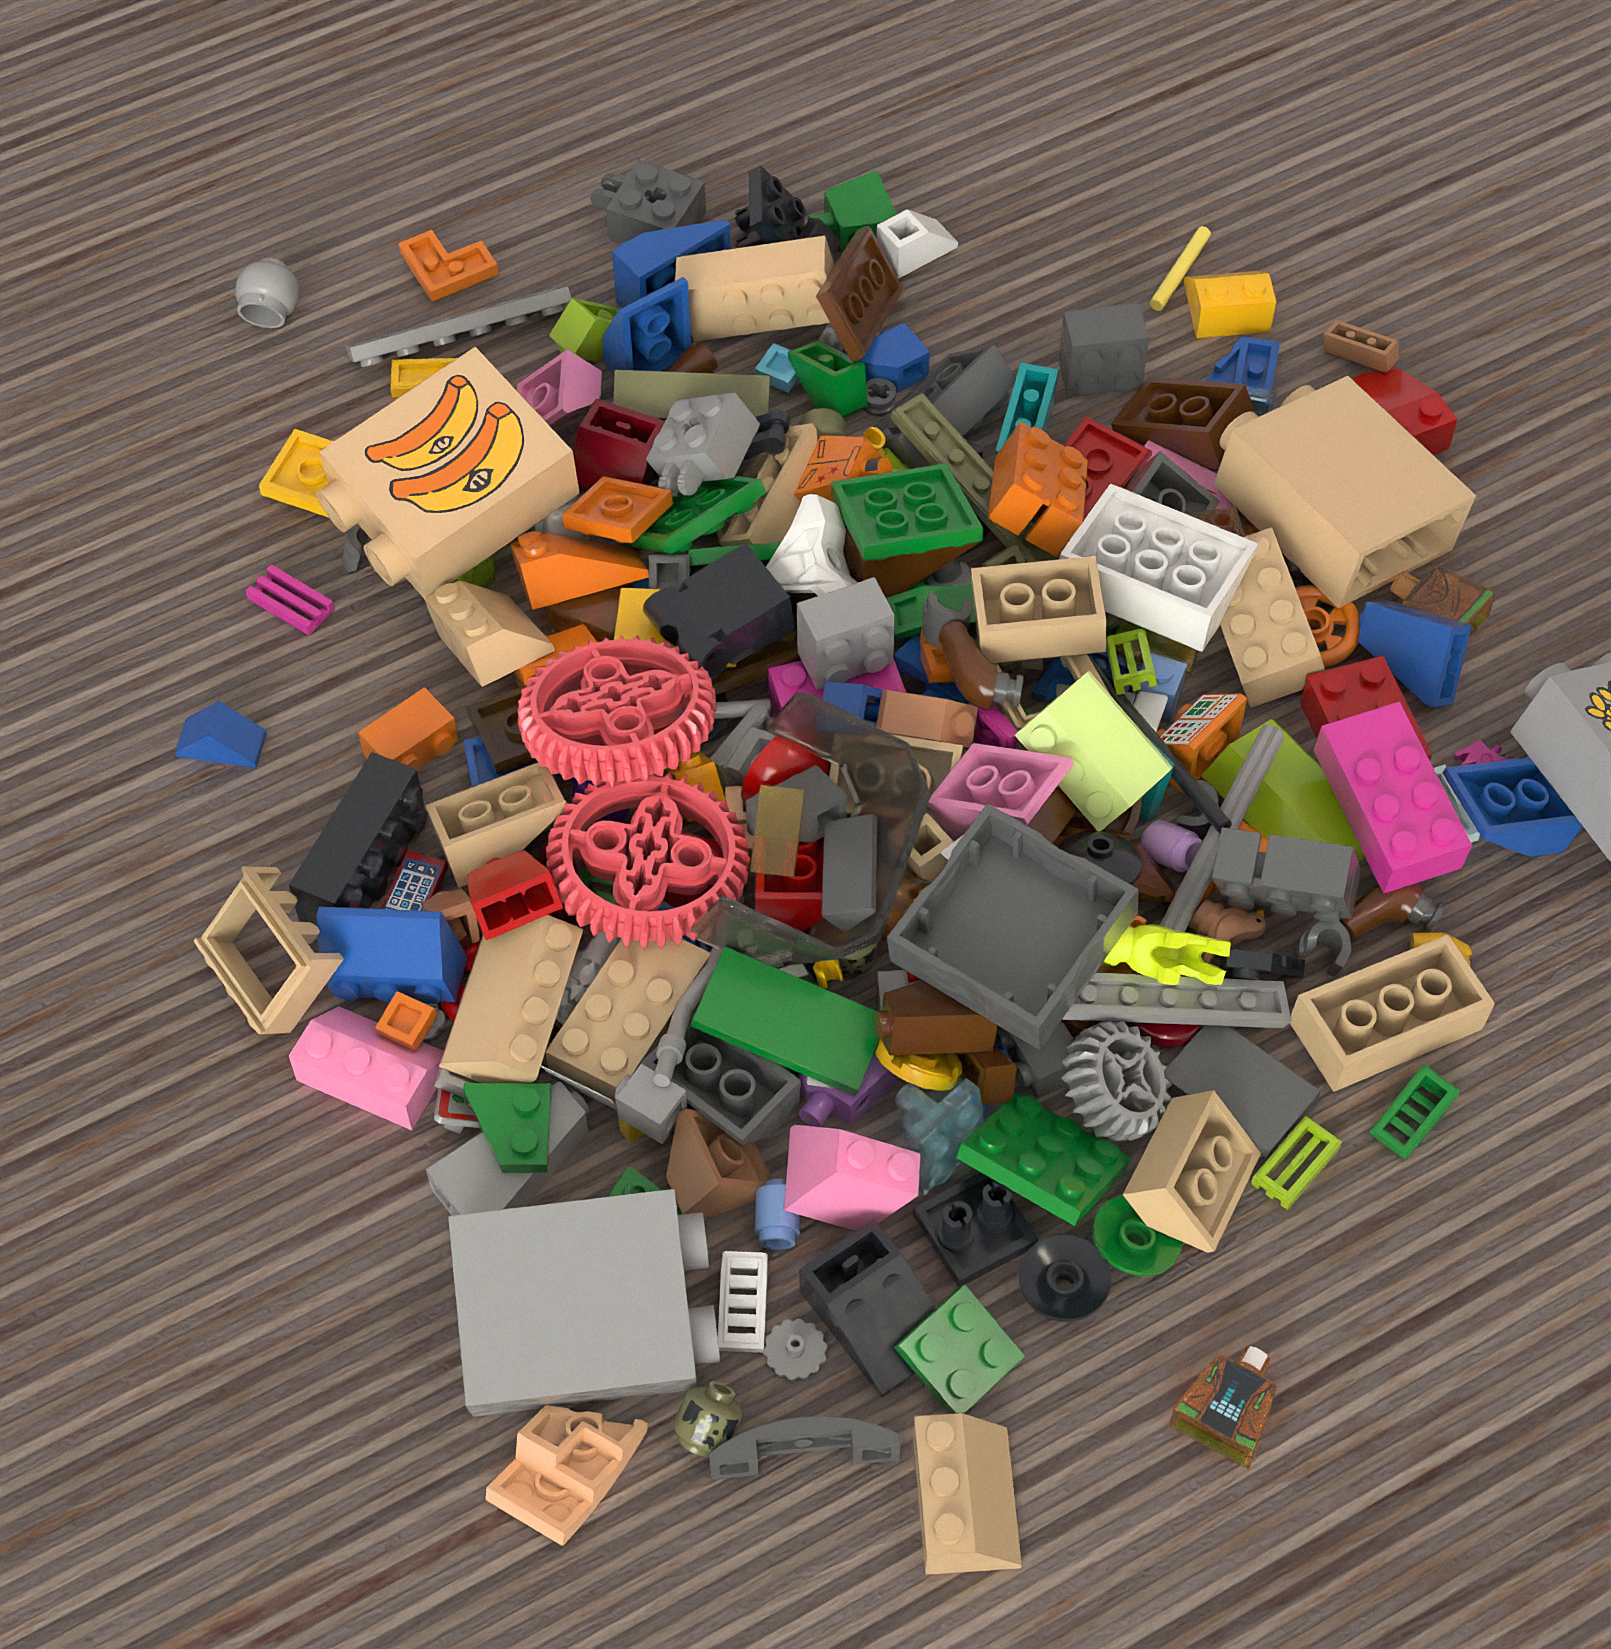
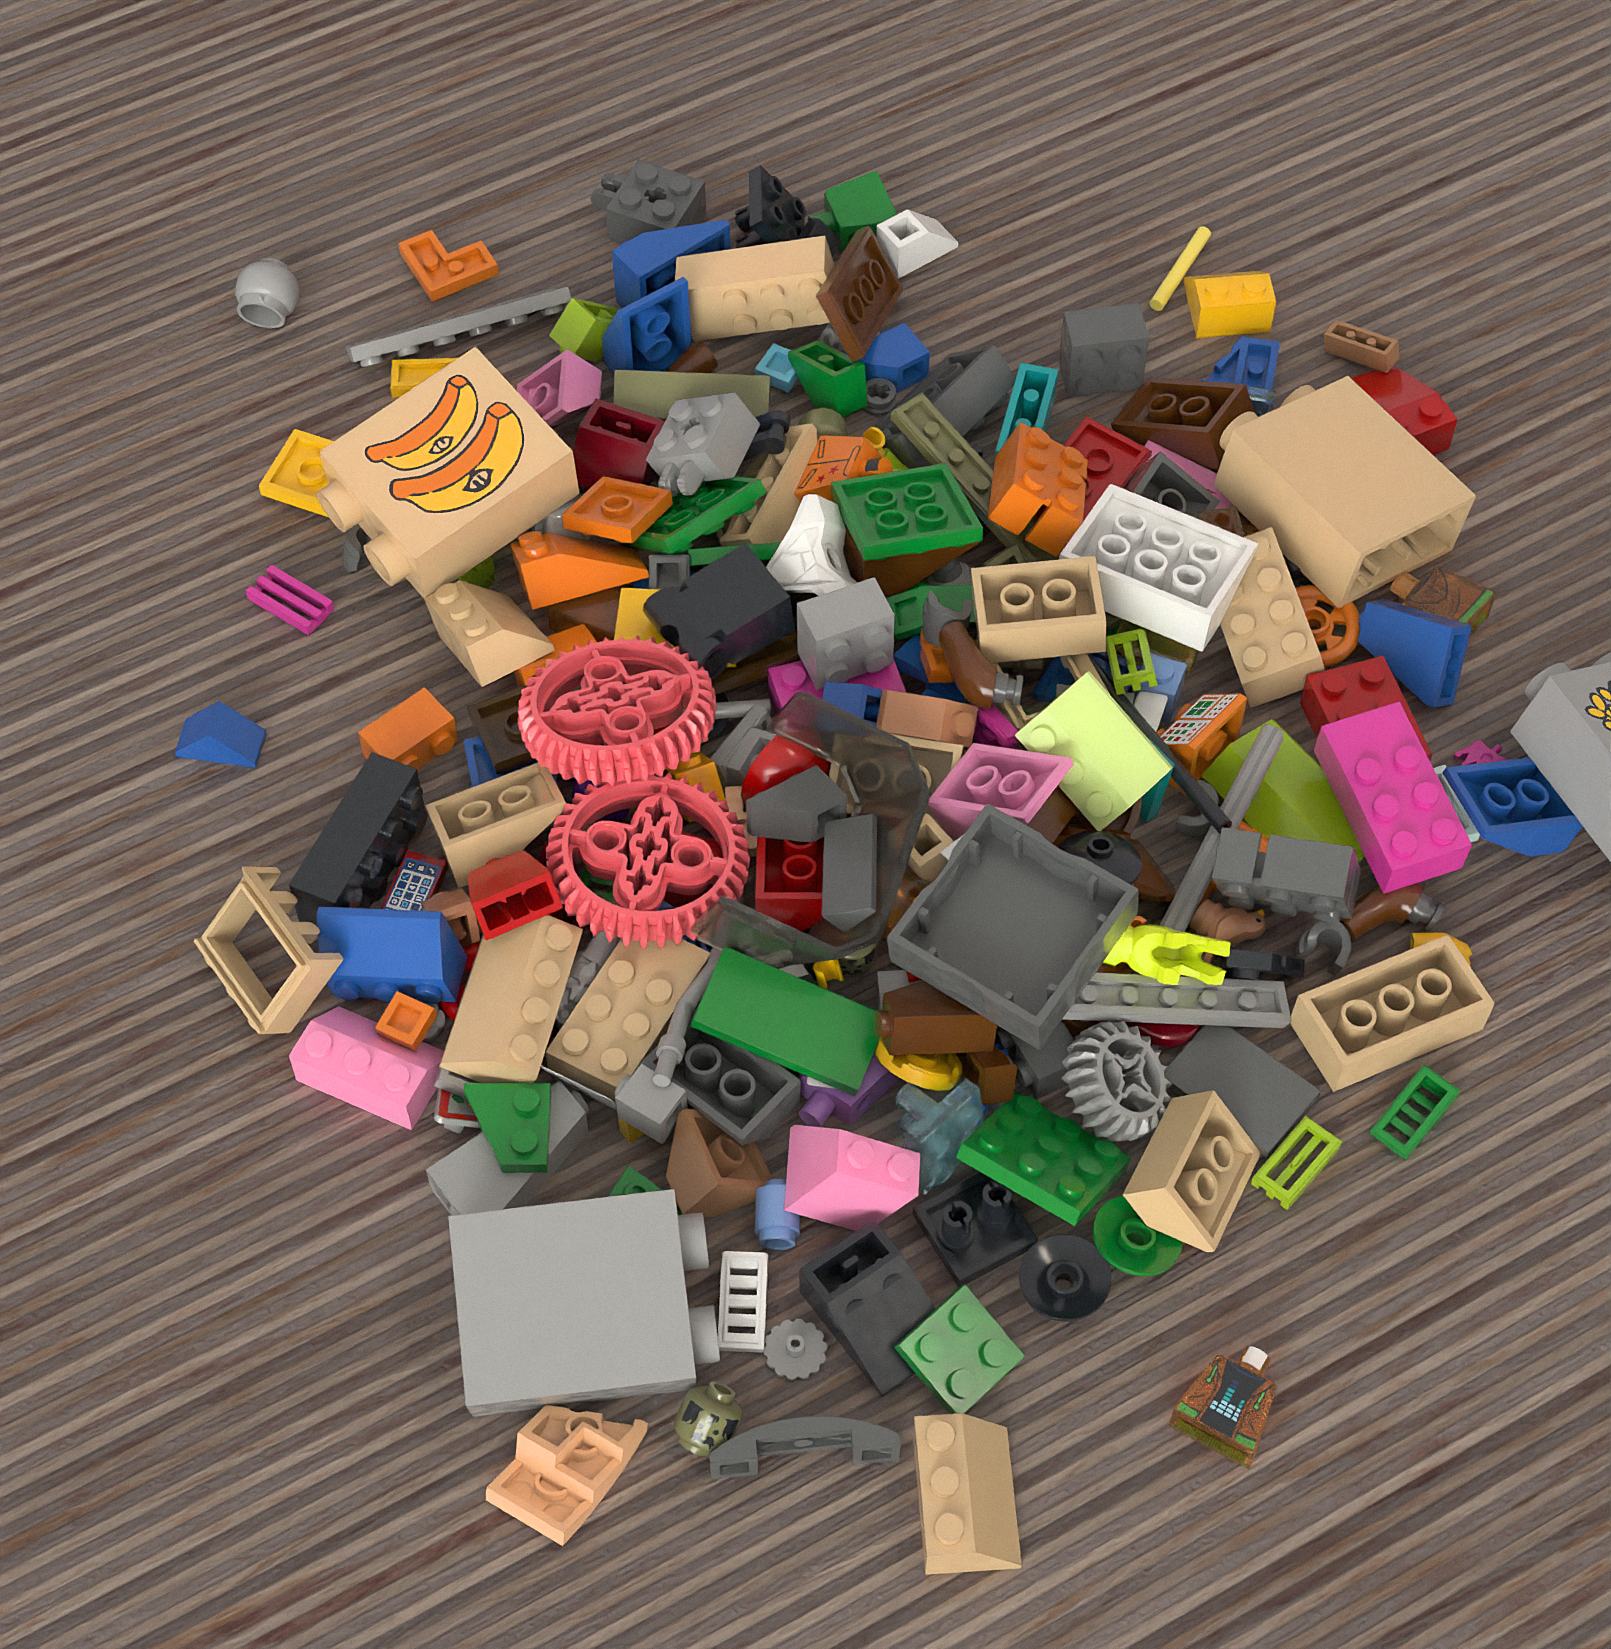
clear yellow tile [750,785,805,877] -> none
lavender brick [1141,820,1203,872] -> none

